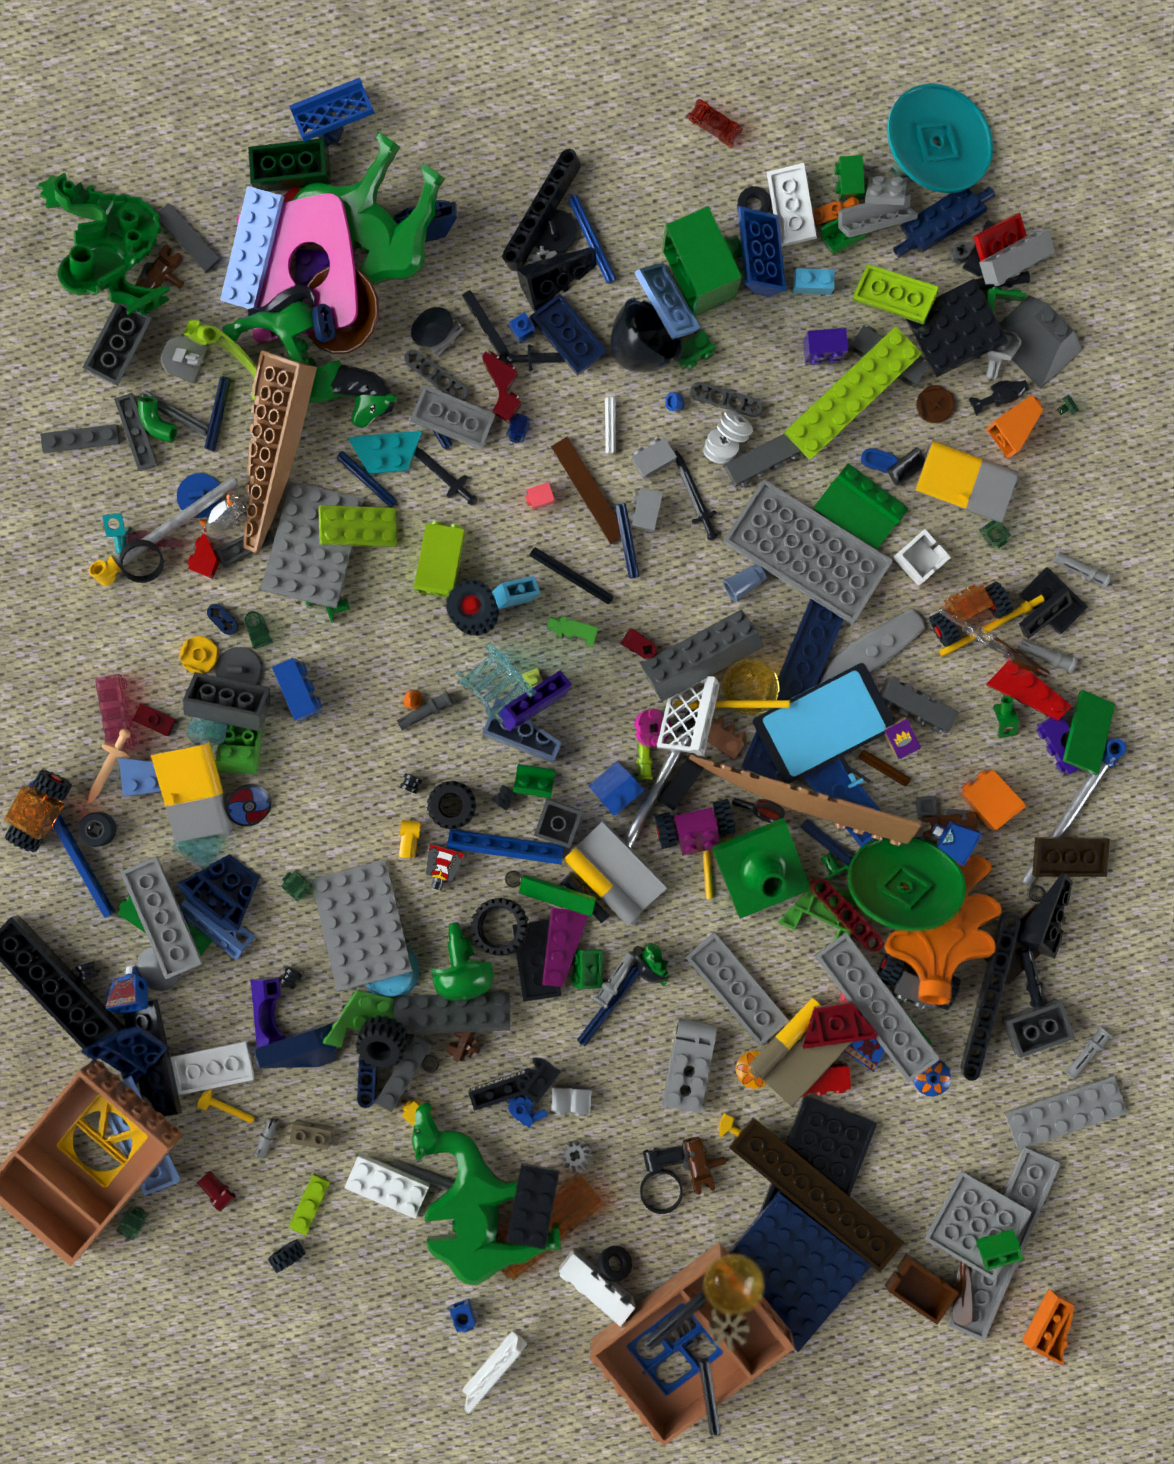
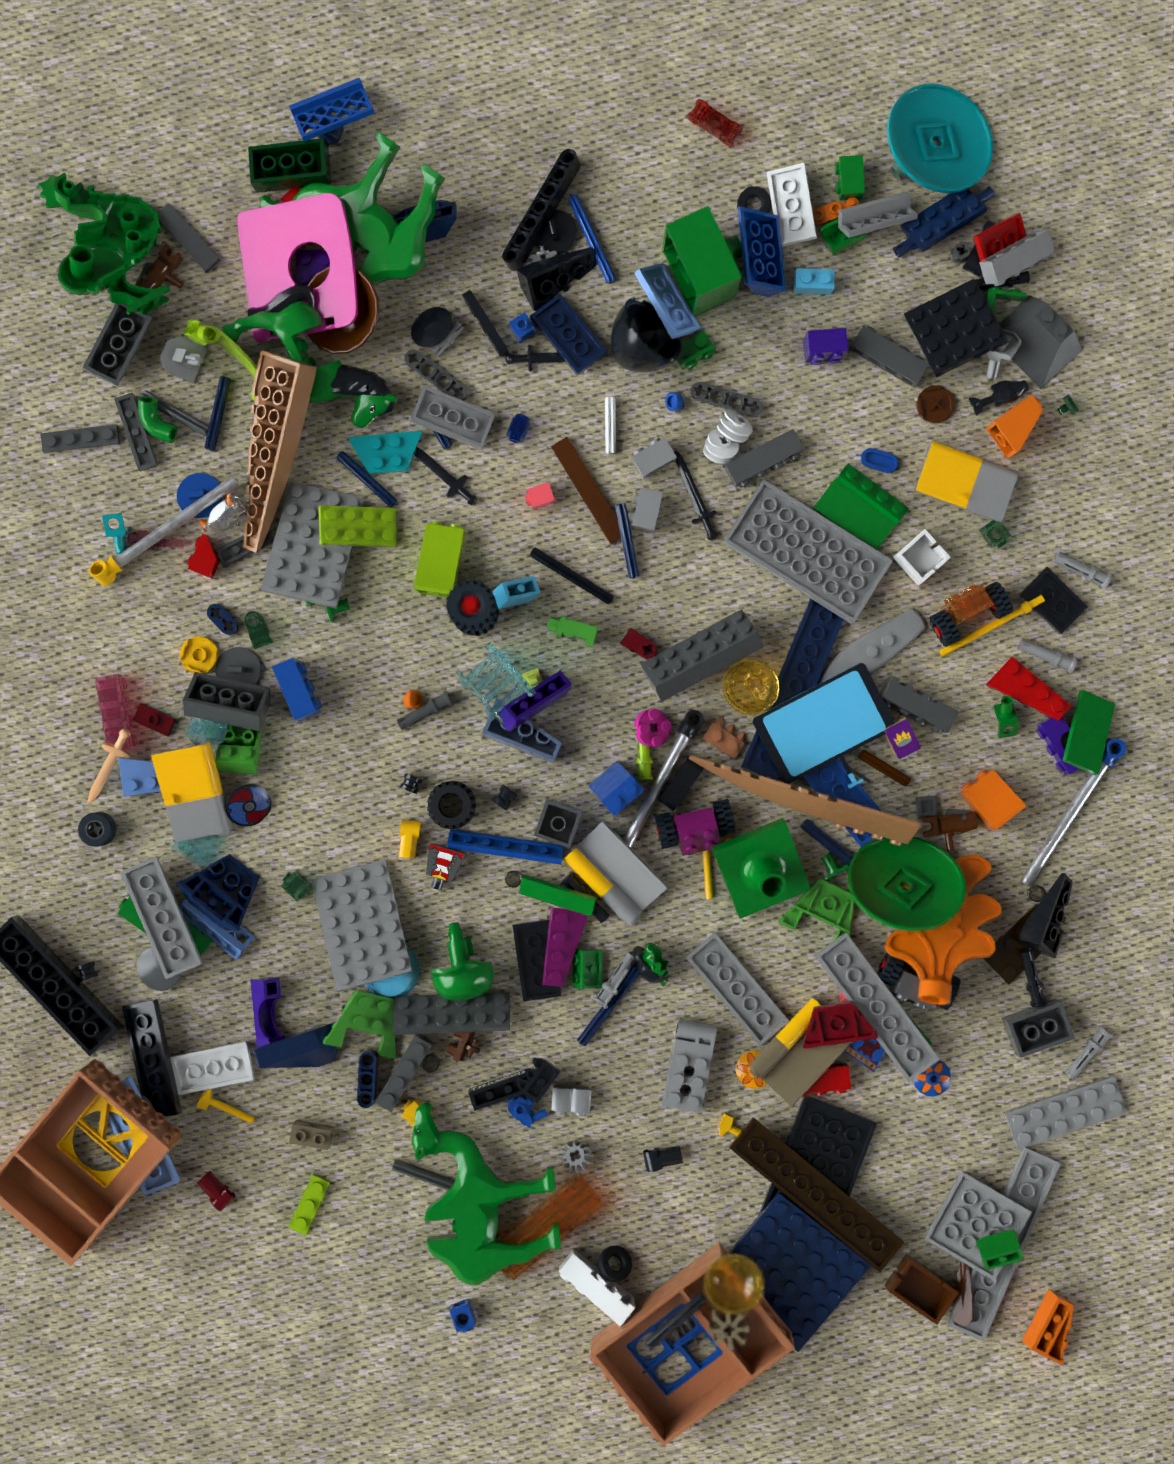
brick [4,770,72,852] -> none
blue tile [29,781,115,918] -> none
dark blue wedge [81,1027,168,1085] -> none
torso [106,966,148,1015] -> none
clear green brick [116,1206,148,1240] -> none
black tyre [119,540,164,583] -> none
light blue plate [220,186,284,309] -> none
light grey pin [254,1118,280,1159] -> none
black bush [268,1239,306,1273] -> none
black wheel [279,966,303,989] -> none
dark blue beam [312,304,335,343] -> none
white plate [345,1153,430,1219] -> none
black tyre [355,1015,409,1069] -> none
white fence [462,1330,527,1413] -> none
black tyre [471,898,530,956] -> none
dark red arch [482,351,522,424] -> none
black plate [507,1162,560,1250] -> none
green bracket [513,764,555,799] -> none
black tyre [640,1169,683,1214] -> none
white fence [657,676,720,756] -> none
yellow bar [675,699,790,710] -> none
reddish brown piece [683,1136,726,1195] -> none
black axle [699,1357,721,1437] -> none
sand blue plant [722,564,767,603] -> none
black piece [732,798,786,823] -> none
lime plate [784,326,922,460] -> none
dark red beam [809,877,883,952] -> none
lime plate [852,264,939,324] -> none
light grey plate [865,176,907,205] -> none
black plate [887,447,925,486] -> none
blue torso [931,821,982,866] -> none
clear piece [938,608,1050,678] -> none
black beam [960,912,1020,1081] -> none
black plate [1019,588,1073,639] -> none
dark brown plate [1032,837,1110,877] -> none

